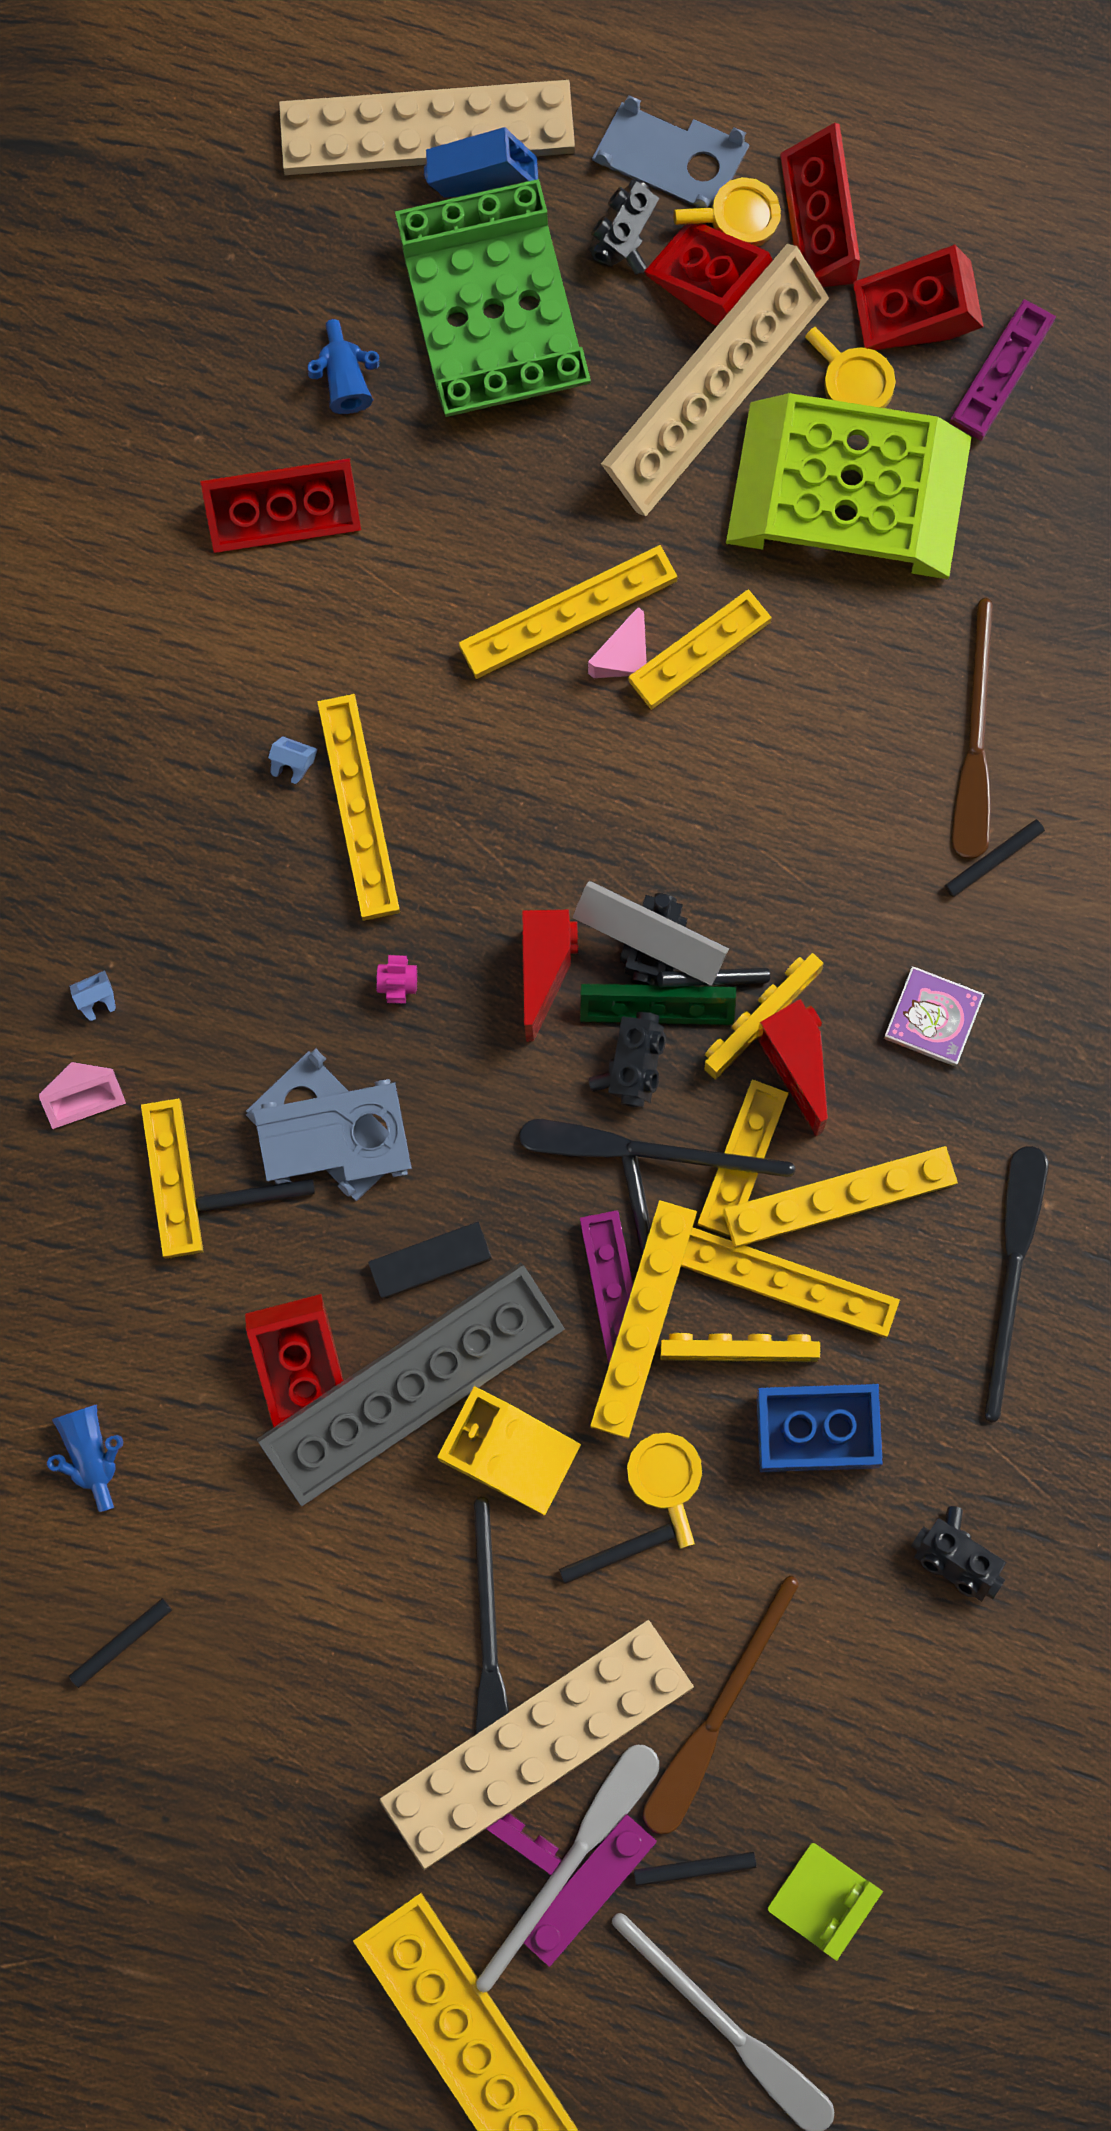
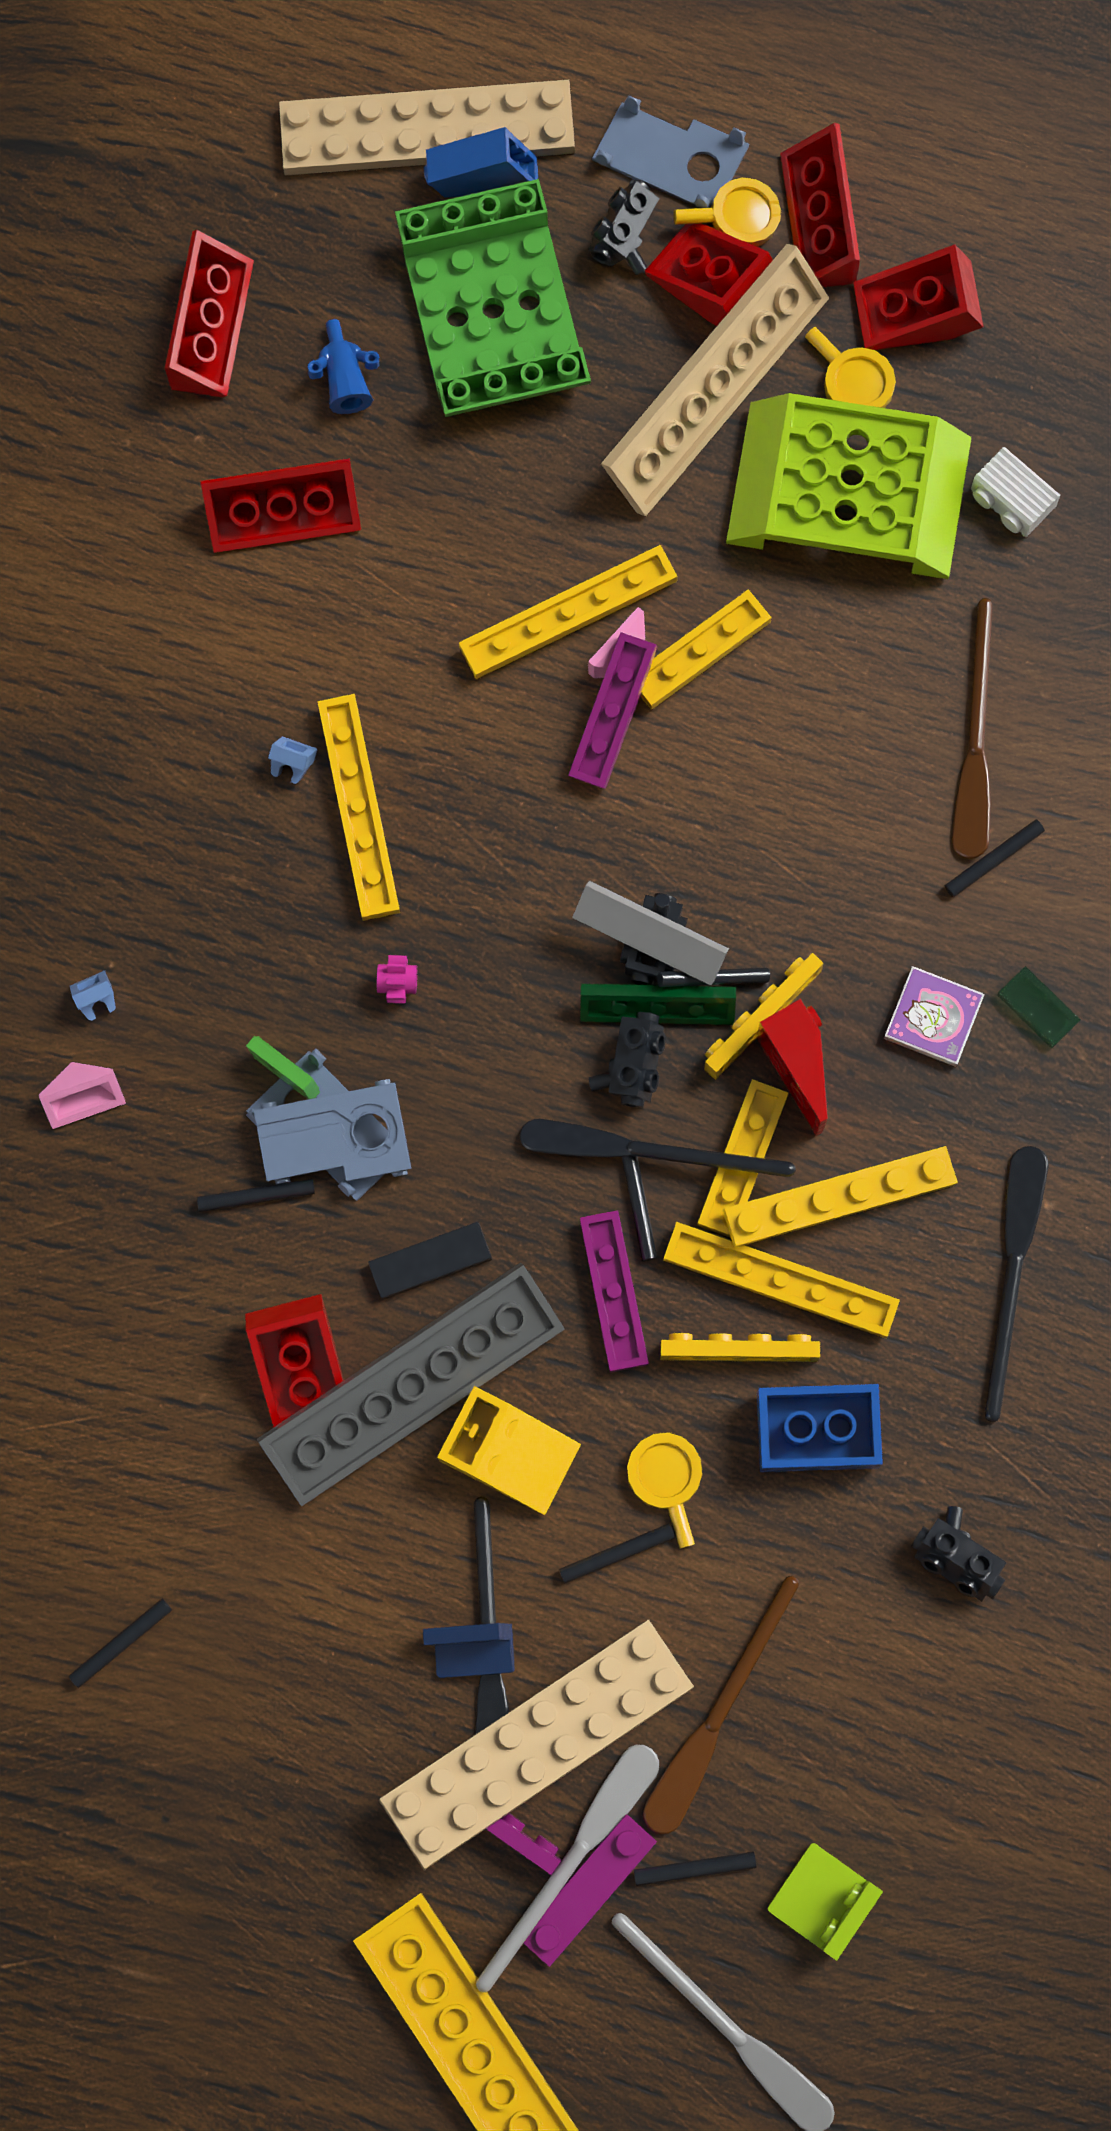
blue piece [47,1404,123,1512] -> none
yellow plate [141,1098,203,1259] -> none
red slope [522,909,578,1041] -> none
yellow plate [591,1200,697,1439] -> none
magenta plate [950,299,1056,441] -> none
none -> red slope [165,230,254,397]
none -> bright green tile [246,1036,320,1099]
none -> dark blue panel [423,1623,515,1678]
none -> magenta plate [568,632,658,790]
none -> white brick [971,447,1060,537]
none -> clear green tile [997,966,1081,1049]

